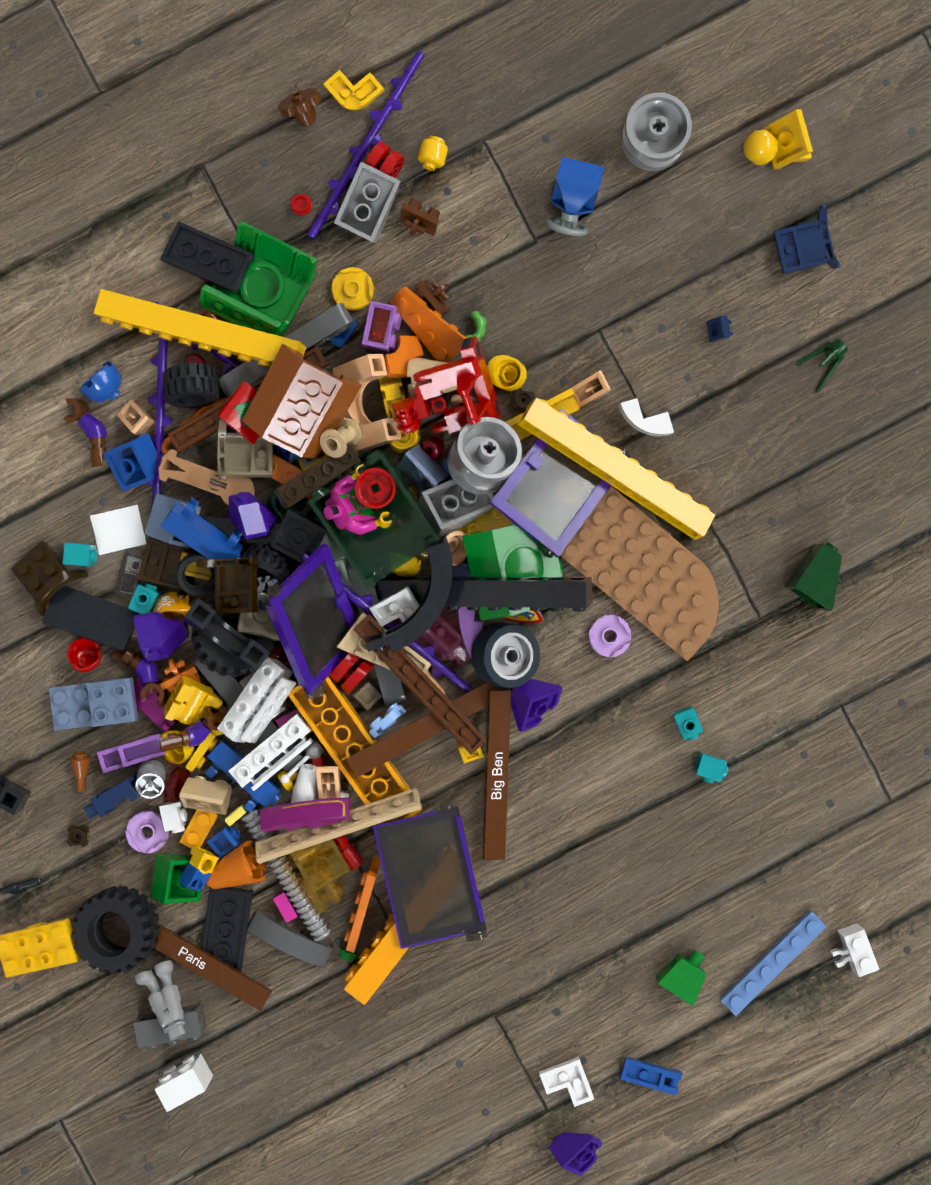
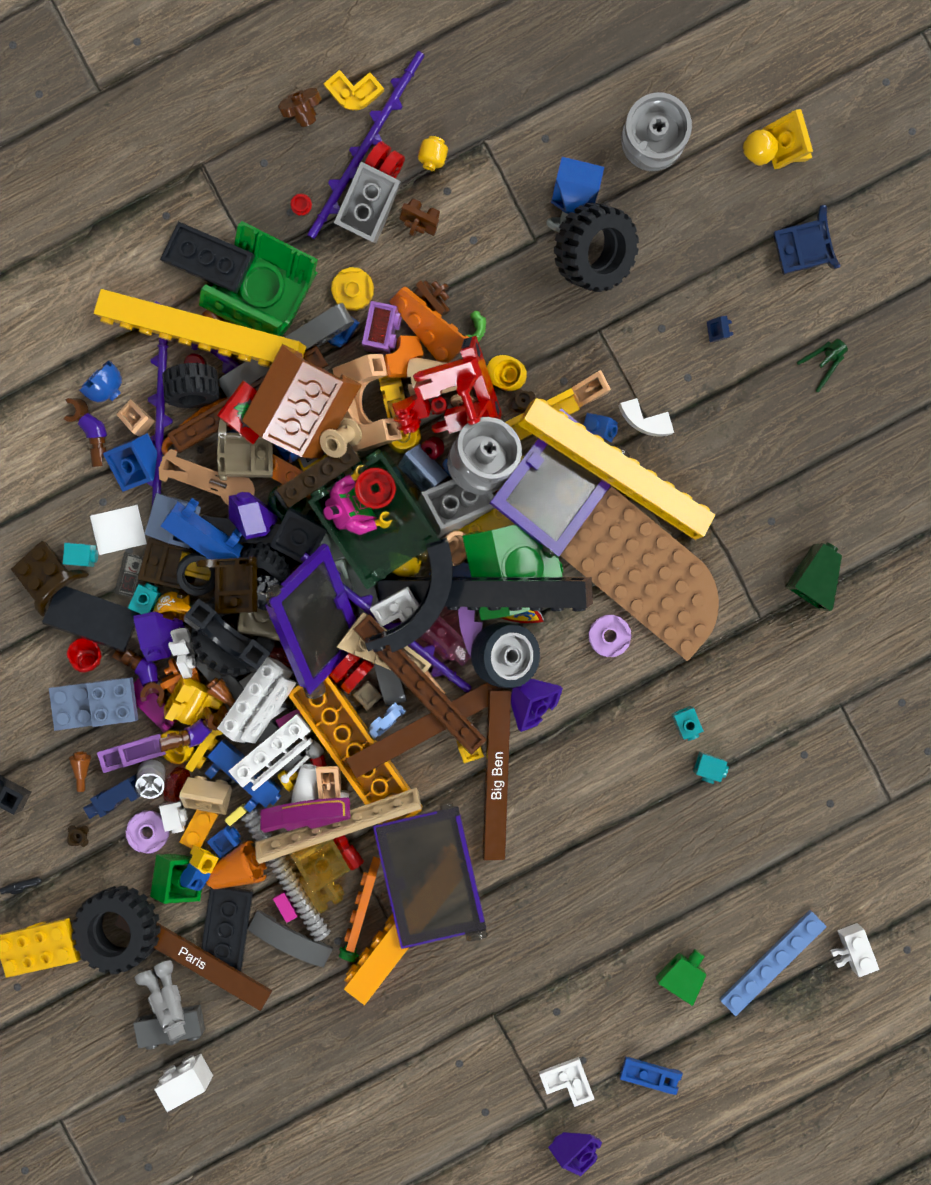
none -> white plate [169,628,196,679]
none -> dark orange cone [206,677,236,708]
none -> black tyre [554,203,639,292]
none -> blue bracket [584,413,618,443]

